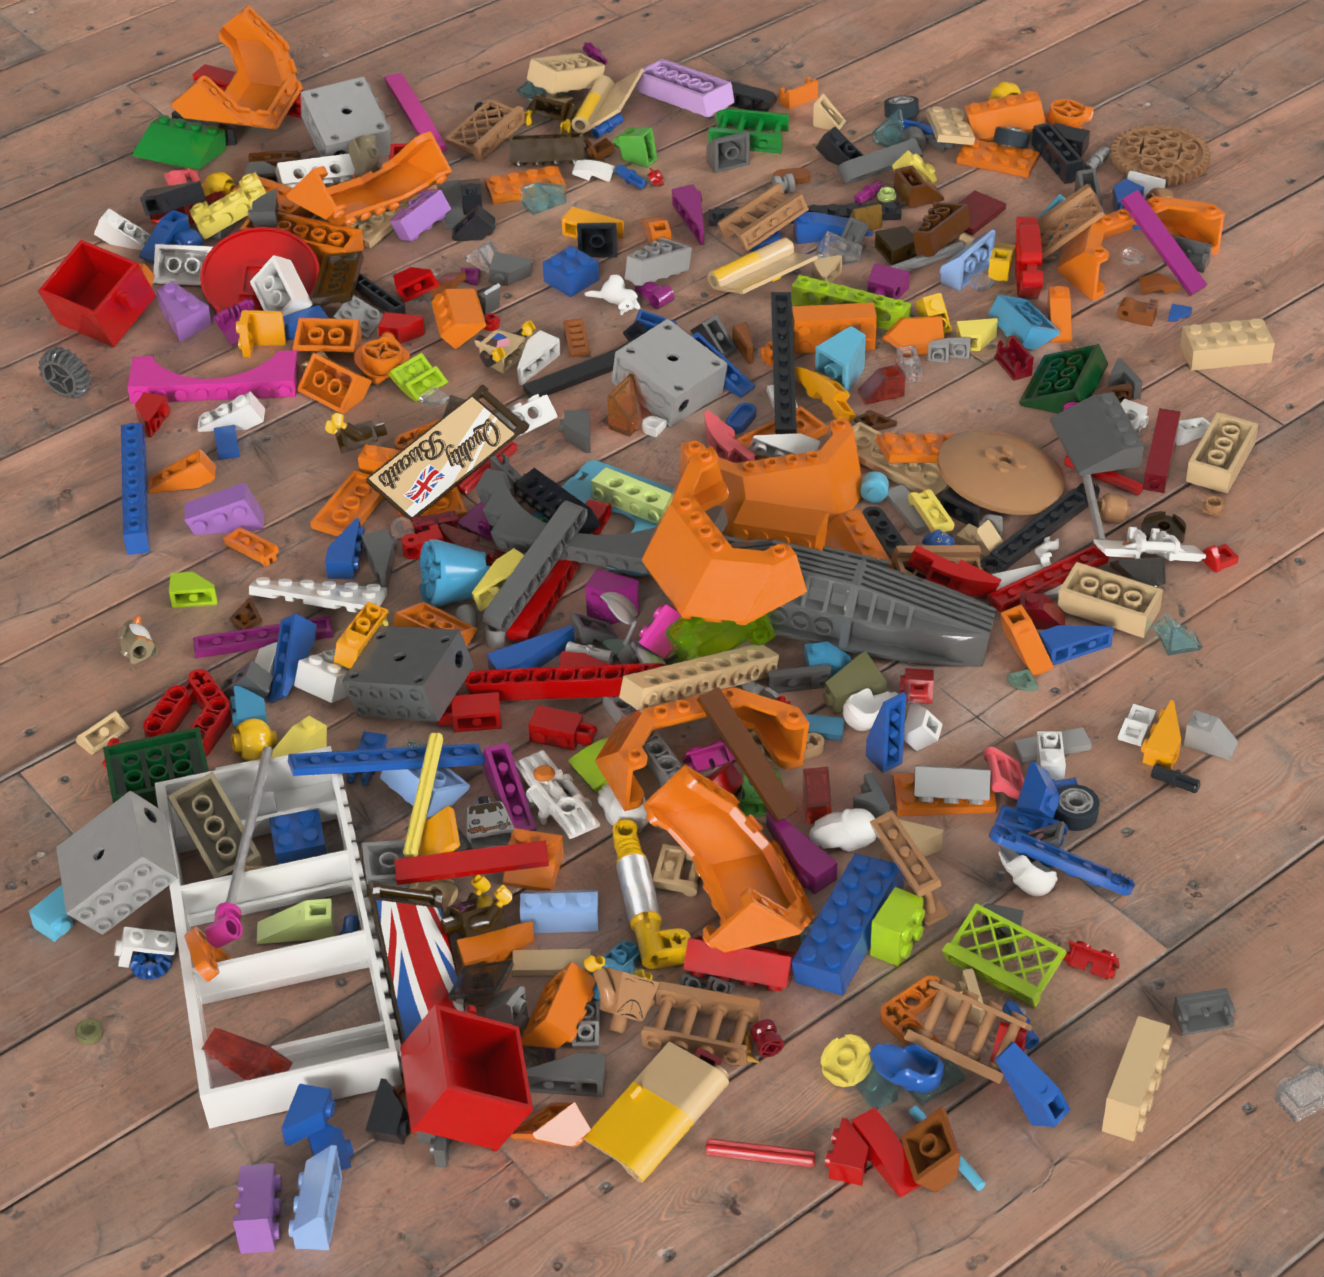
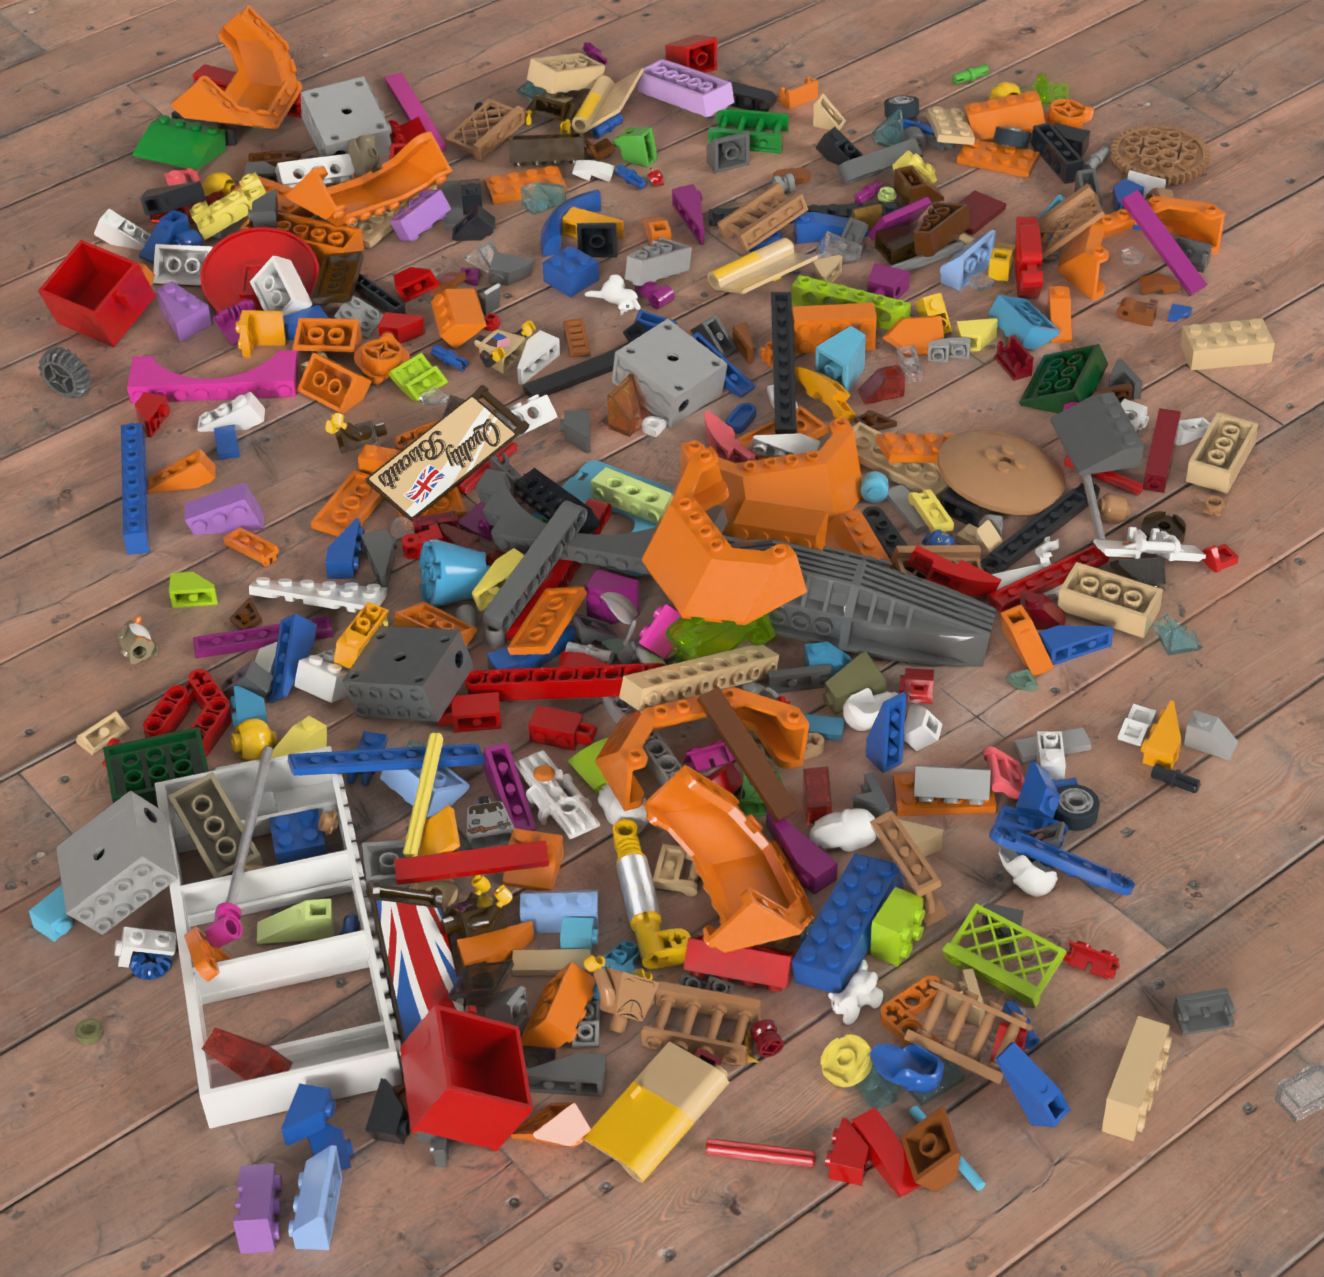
none -> medium nougat plate [318,810,339,836]
none -> red hinge [388,116,426,144]
none -> blue axle [431,345,469,371]
none -> orange plate [507,587,587,655]
none -> blue brick [540,189,601,257]
none -> medium azure brick [560,917,599,955]
none -> red slope [665,35,717,73]
none -> white animal [828,960,883,1025]
none -> magenta tile [868,197,931,240]
none -> bright green pin [952,64,989,85]
none -> clear neon green hinge [1032,73,1070,105]

